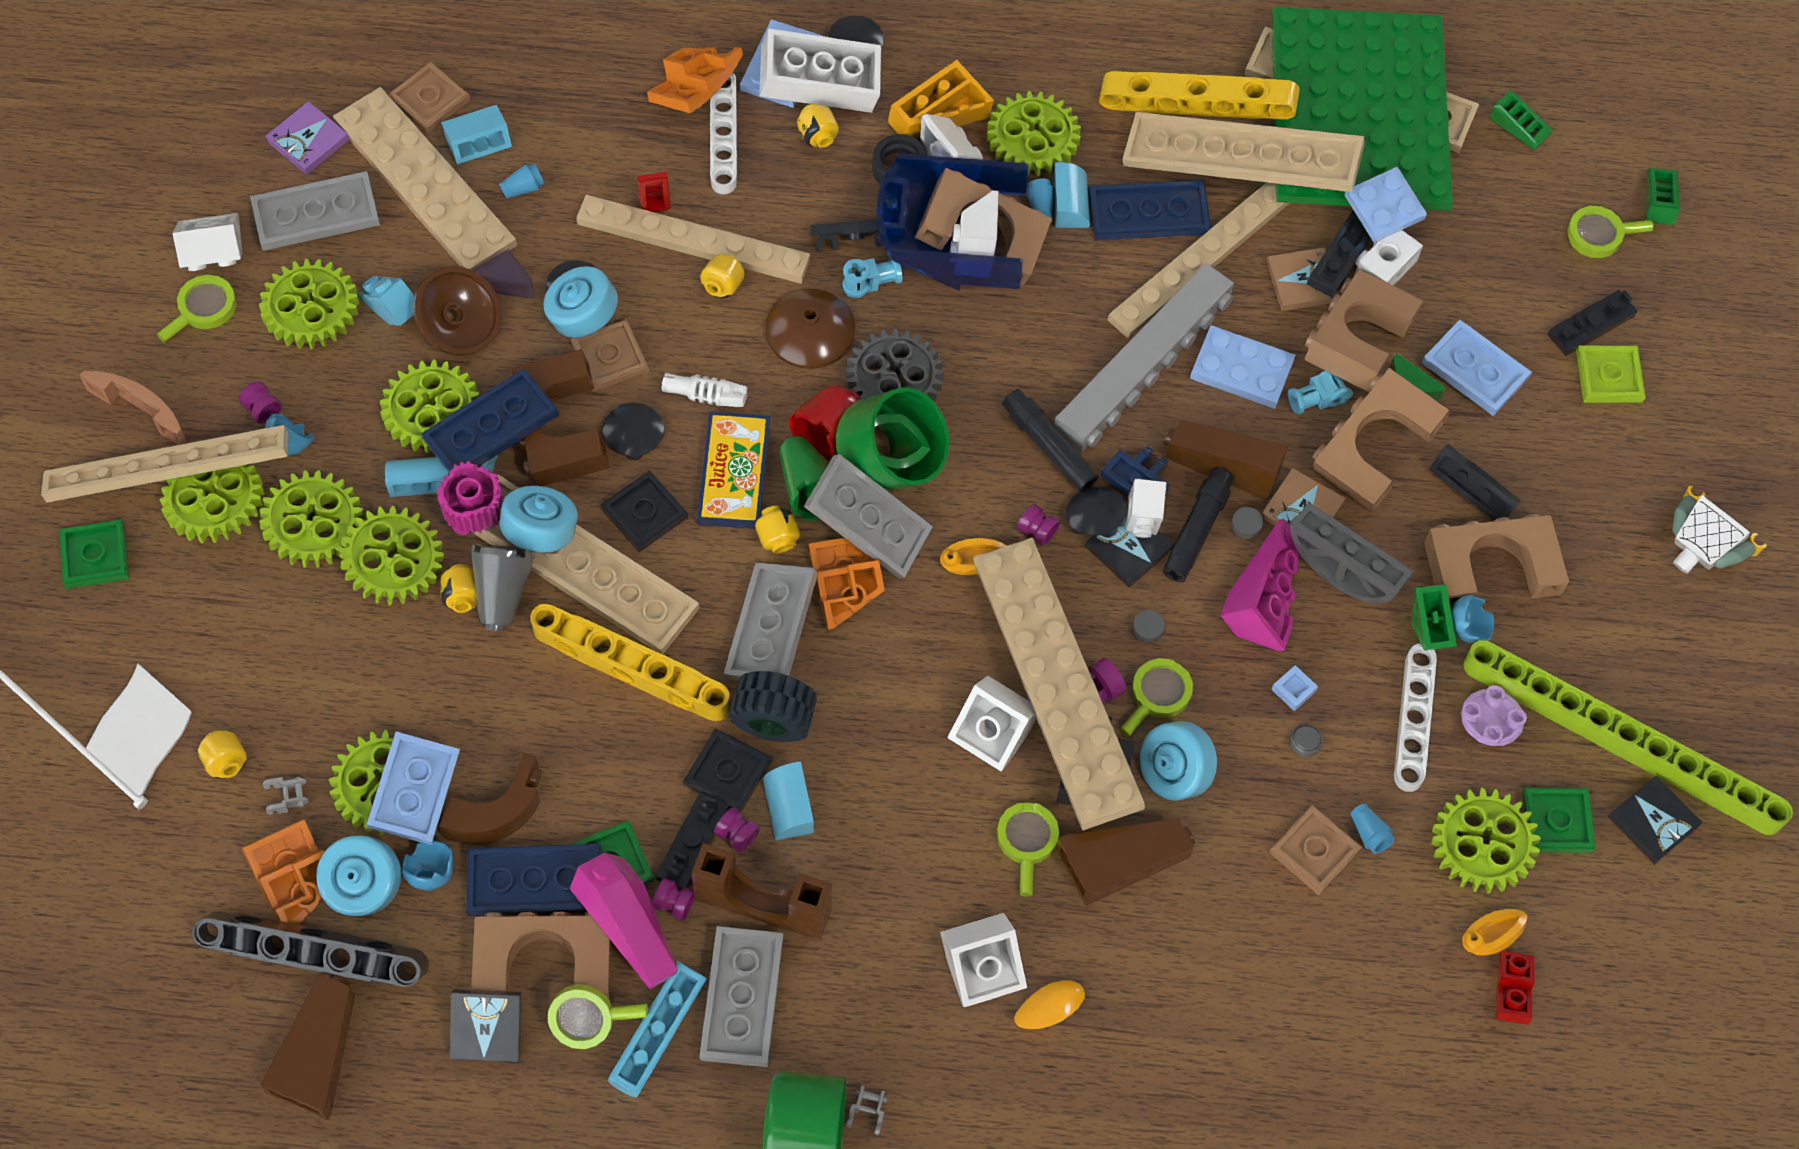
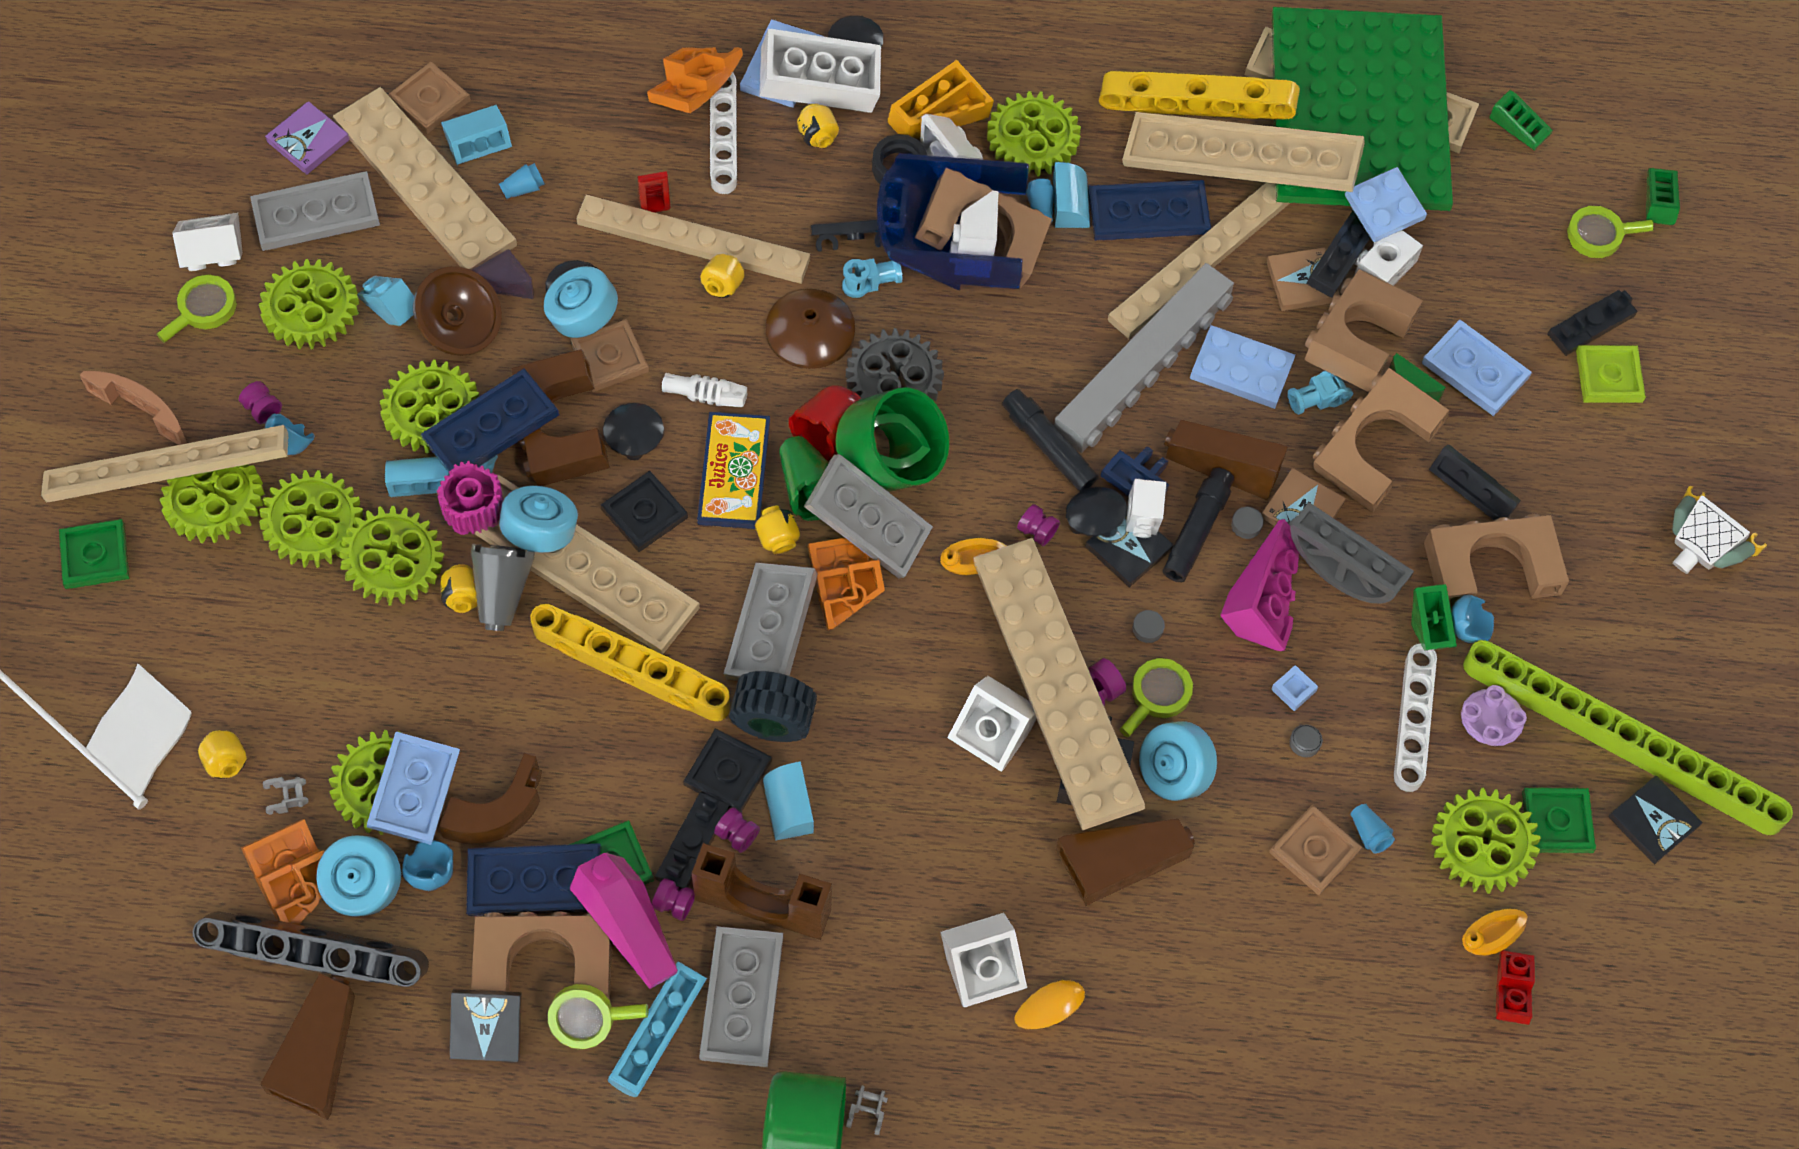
lime piece [997,802,1059,897] -> none

